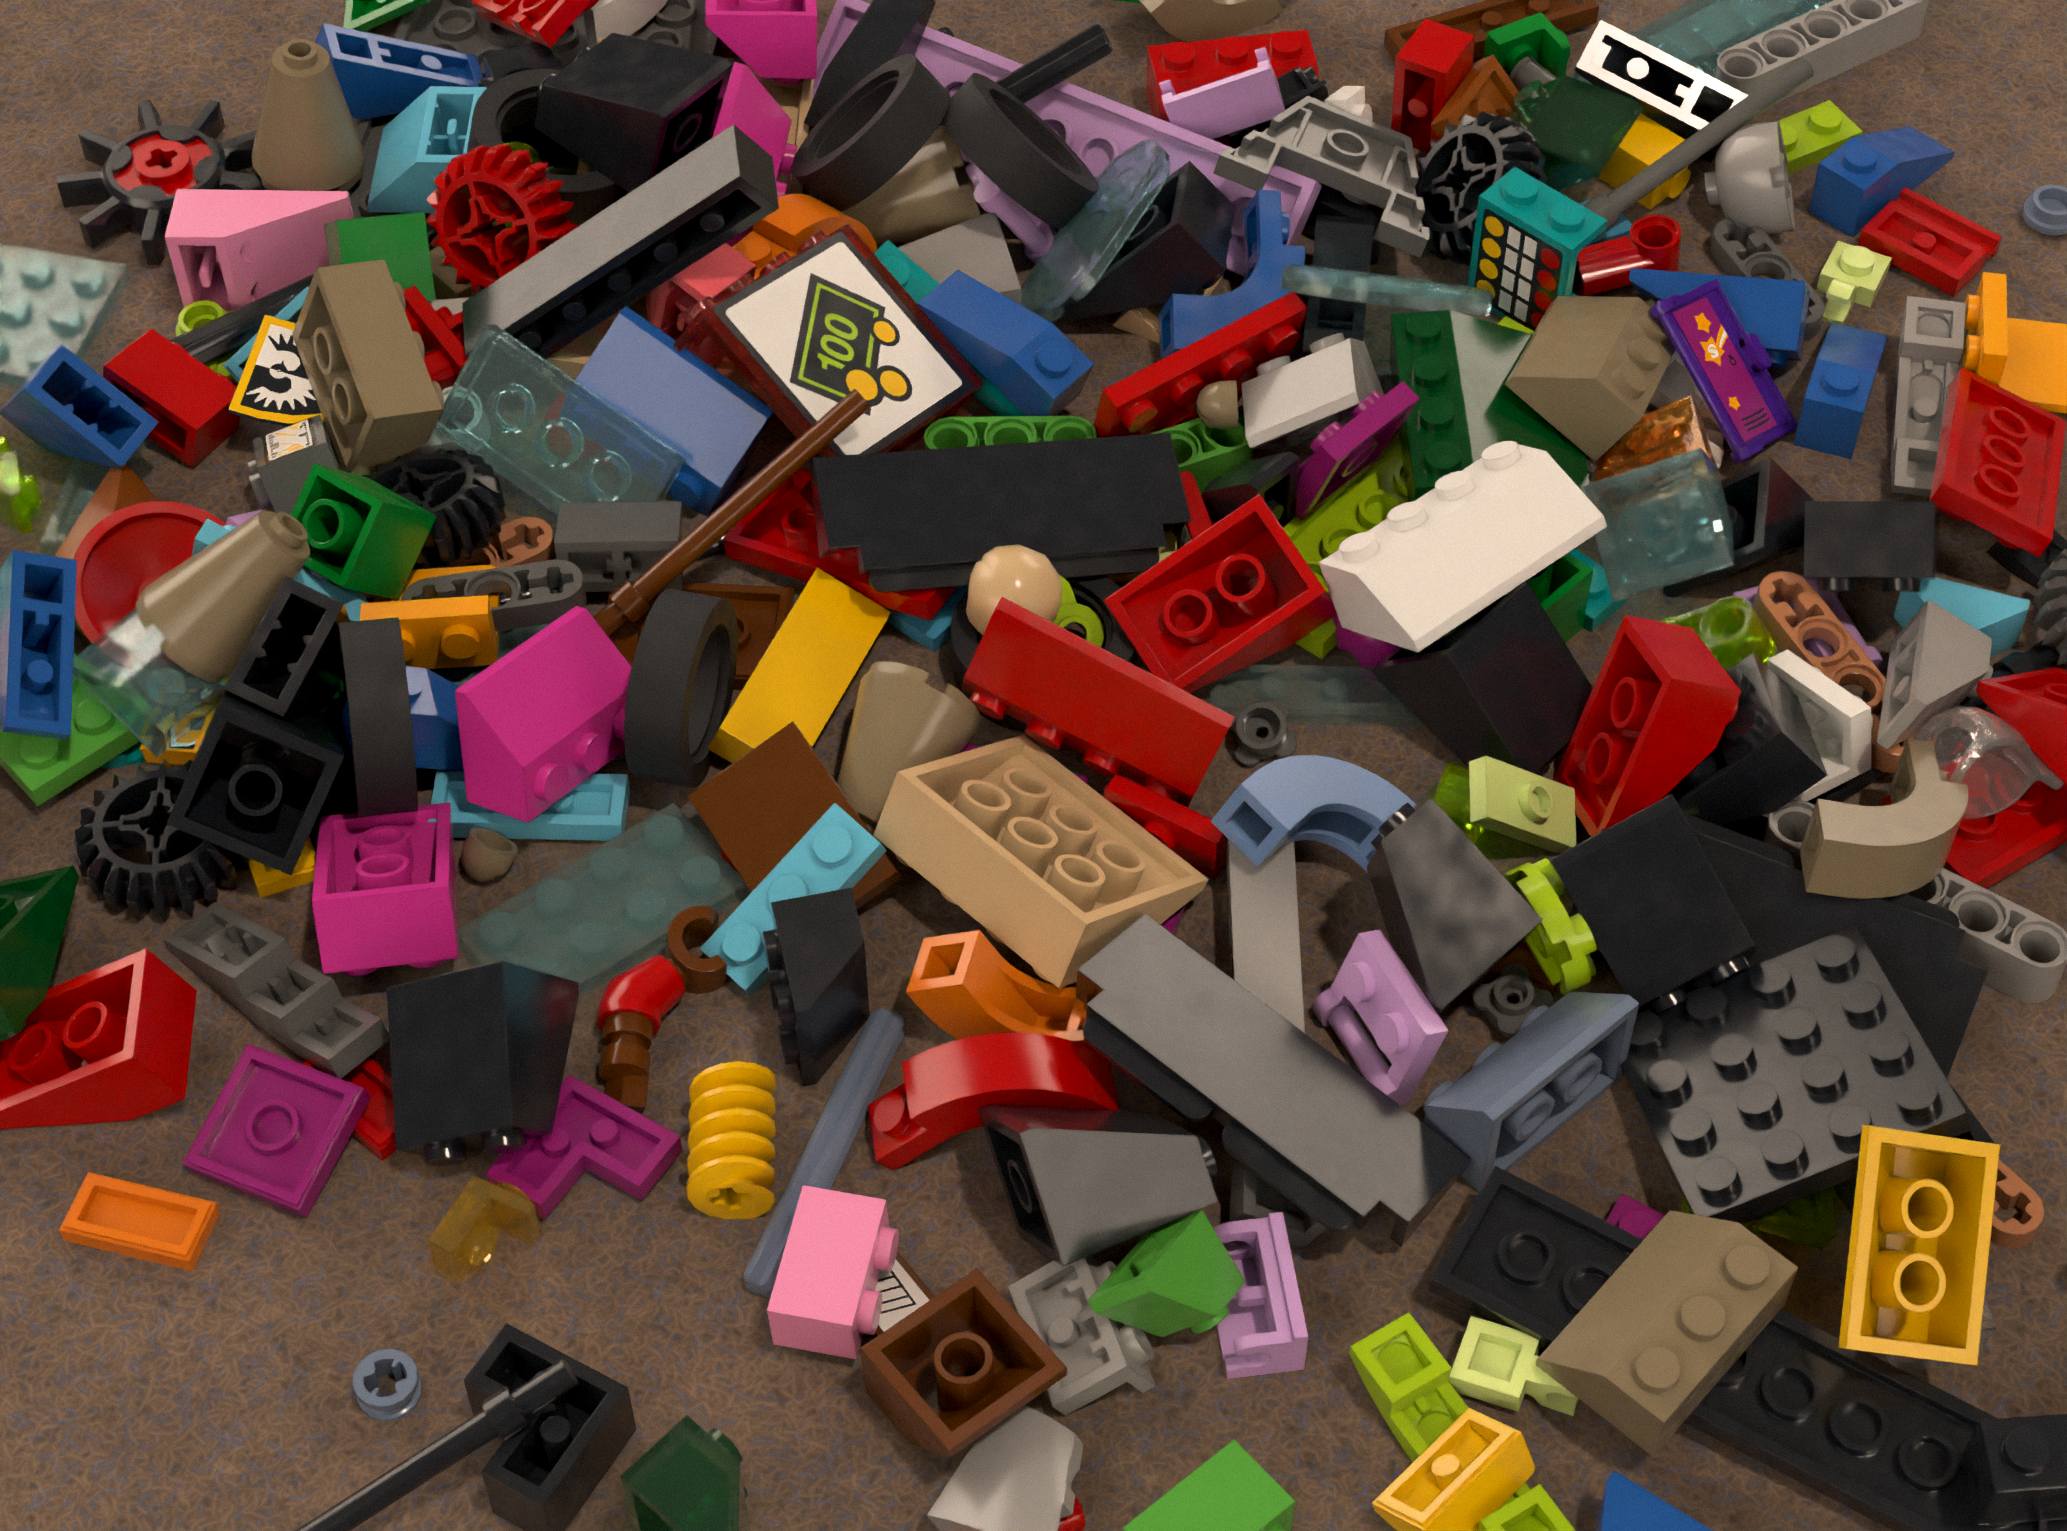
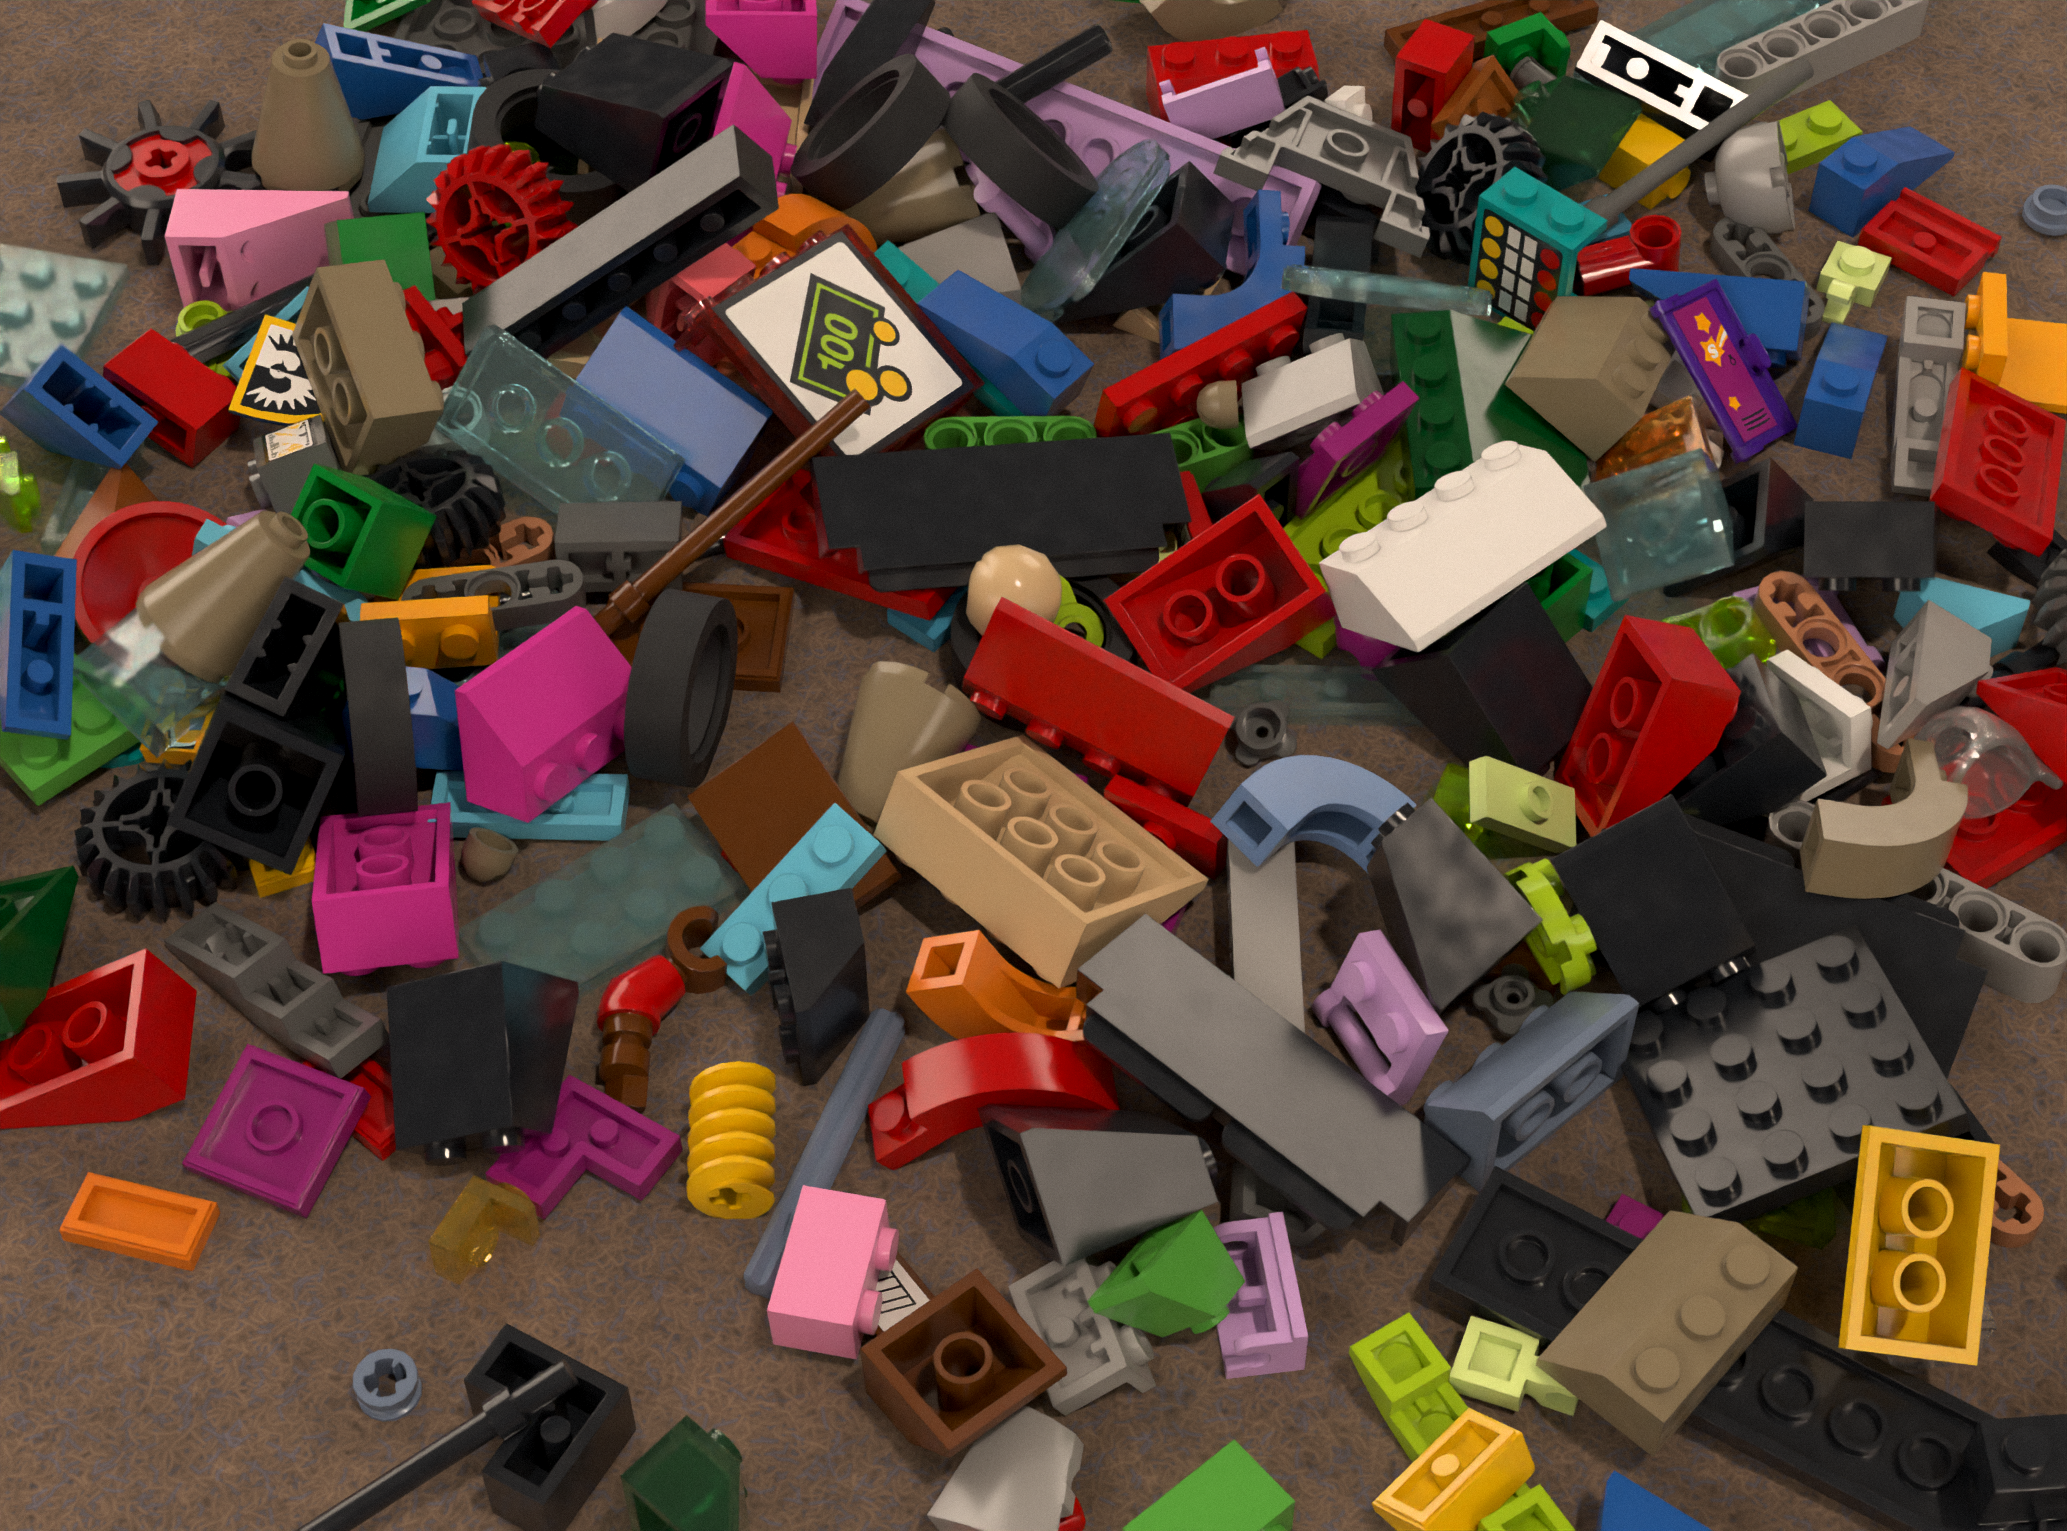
yellow piece [707,568,891,764] -> none

